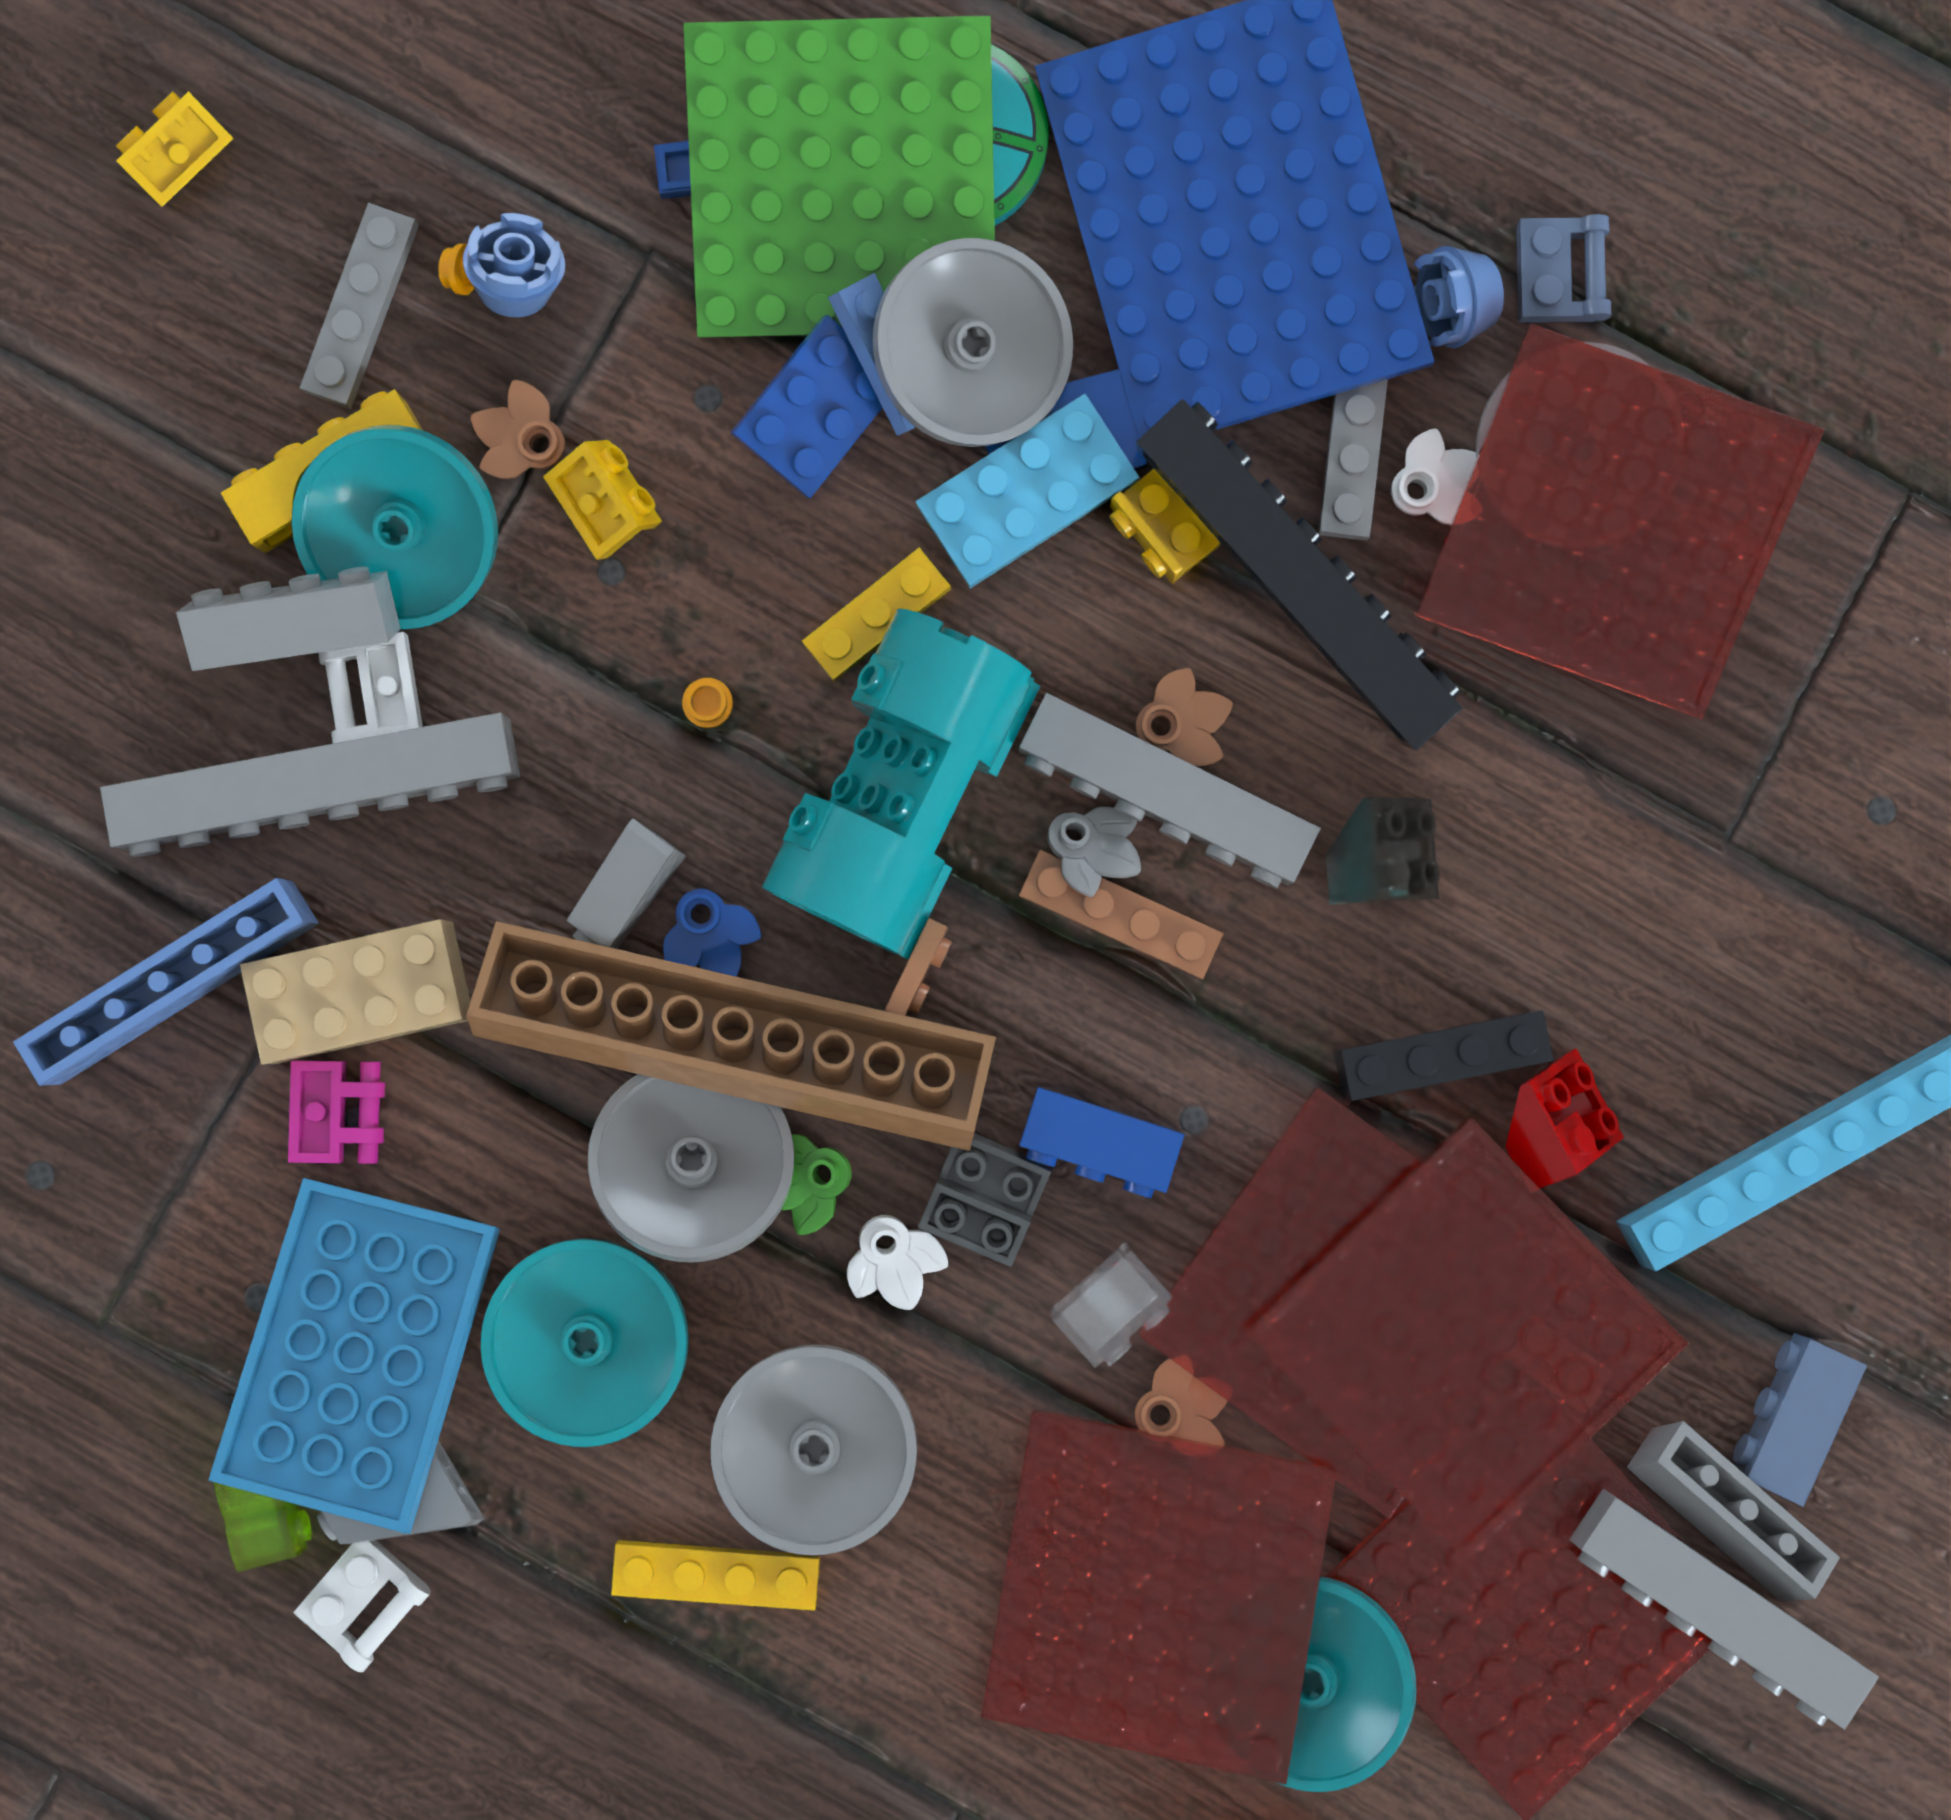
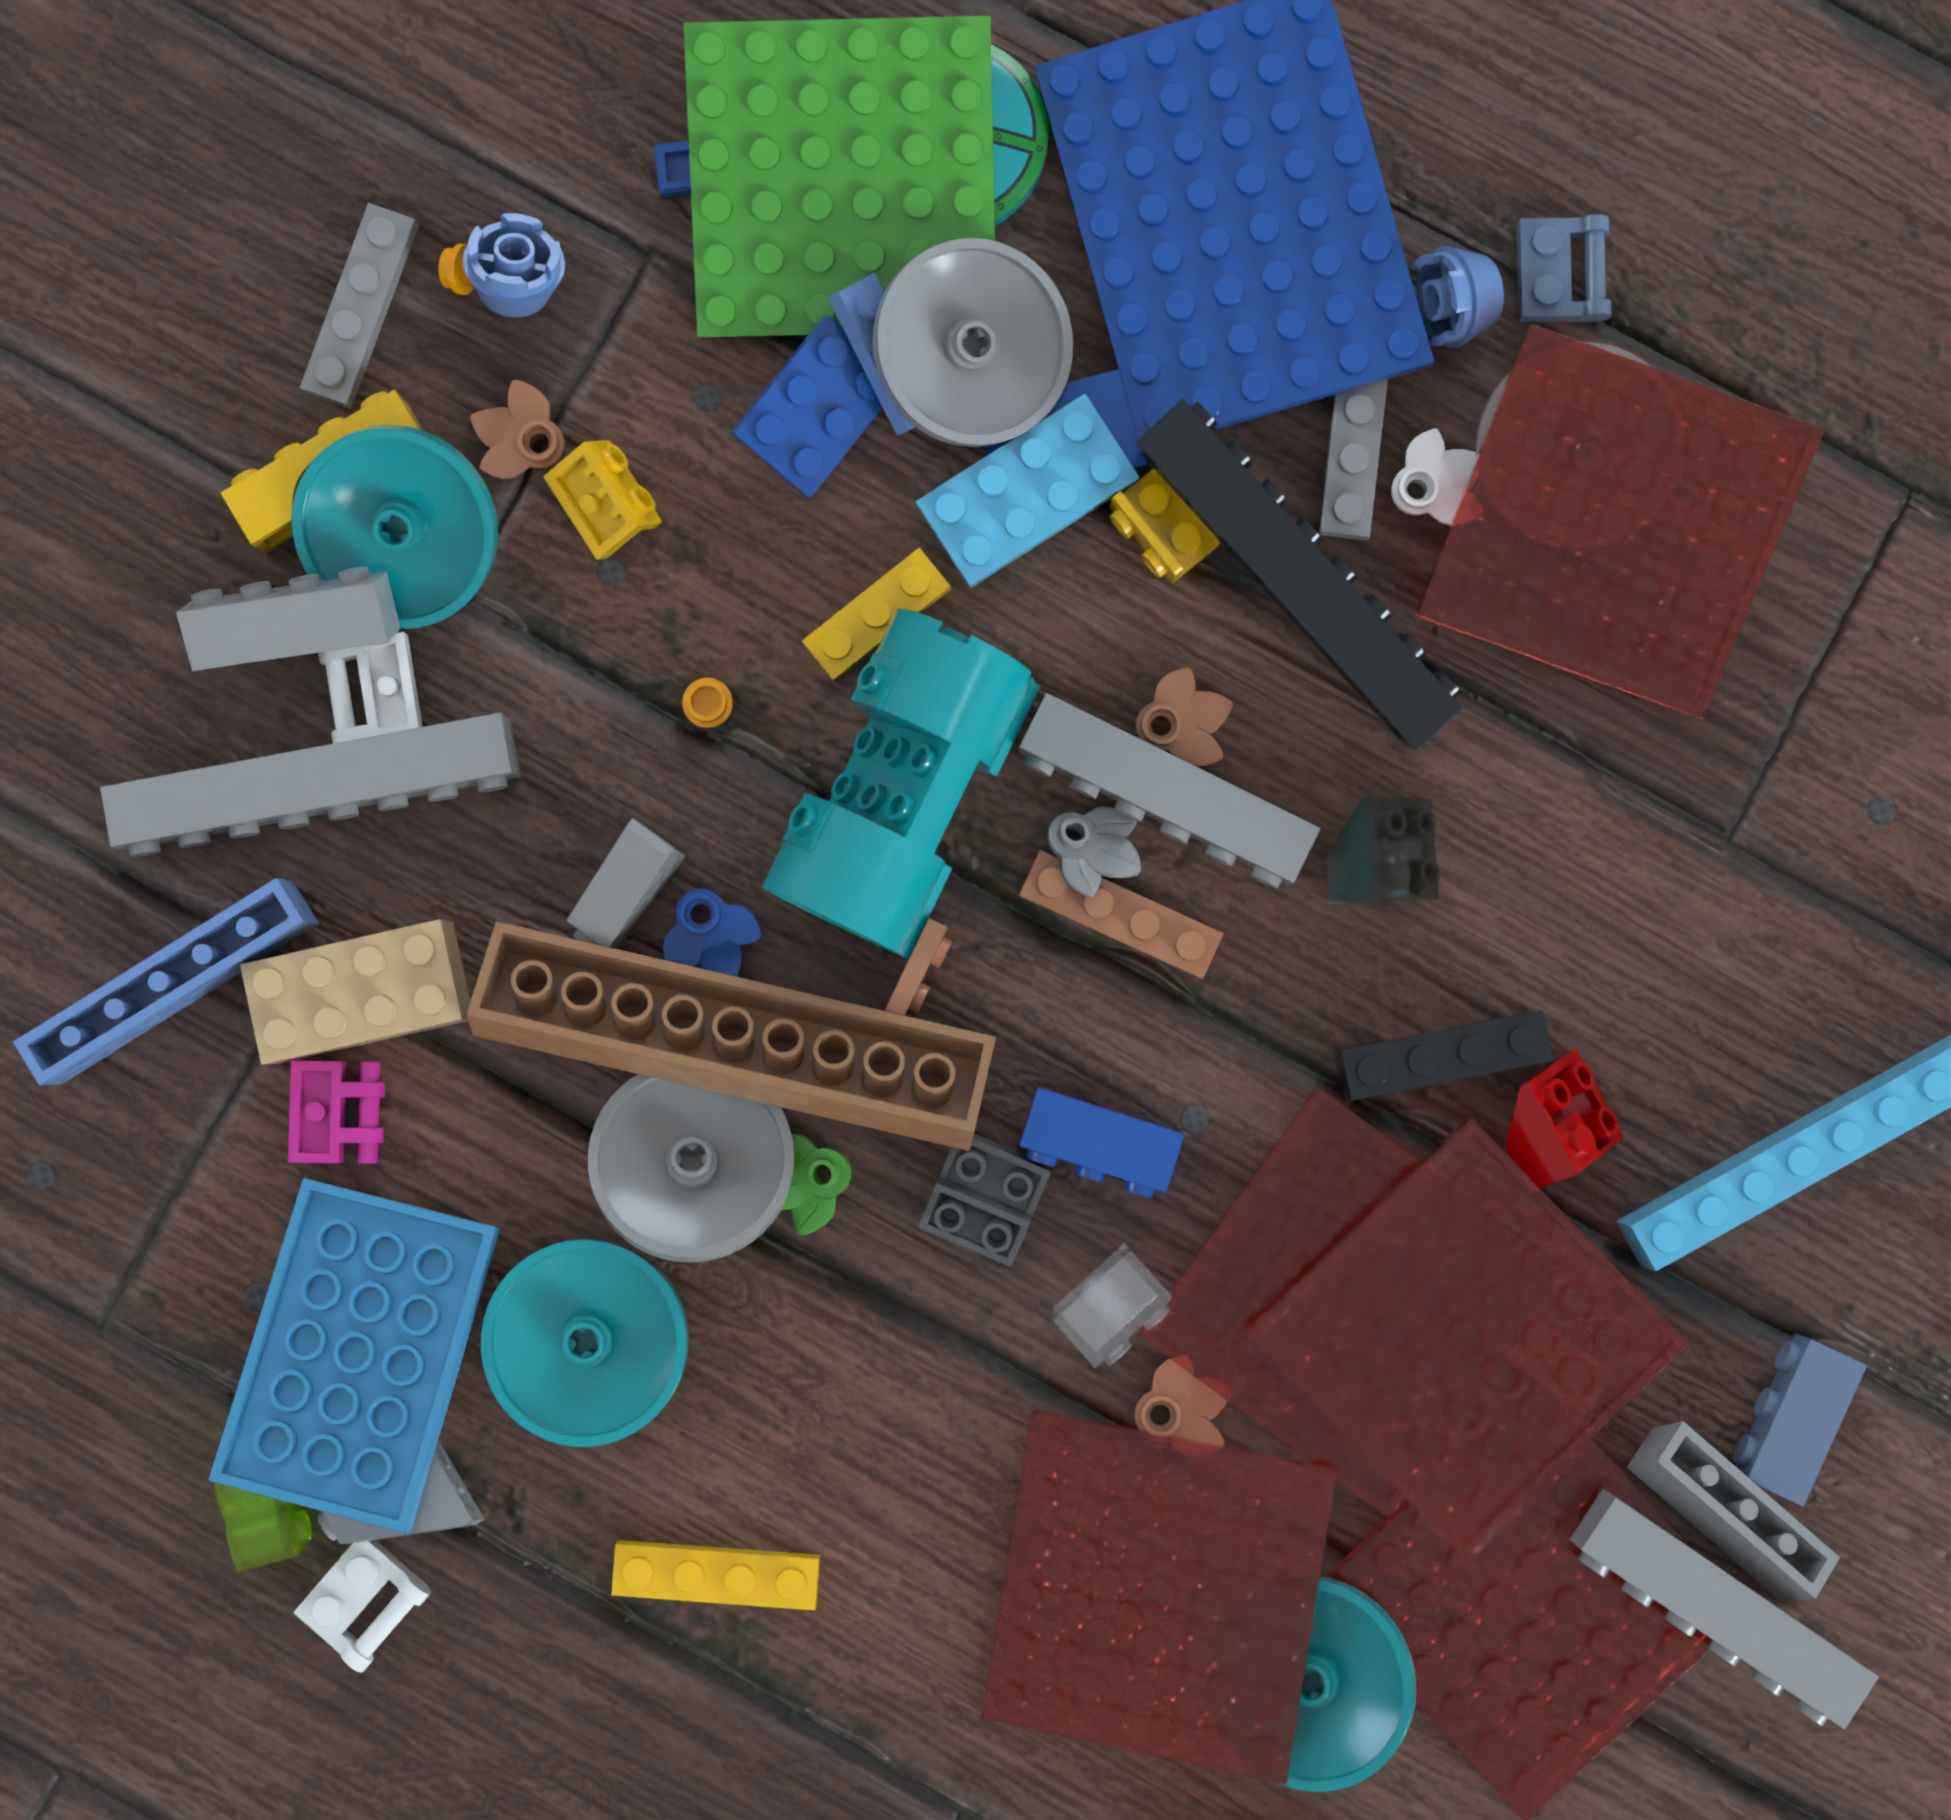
yellow bracket [116,91,234,207] -> none
light grey dish [710,1344,917,1555] -> none
white plate [847,1215,948,1310] -> none

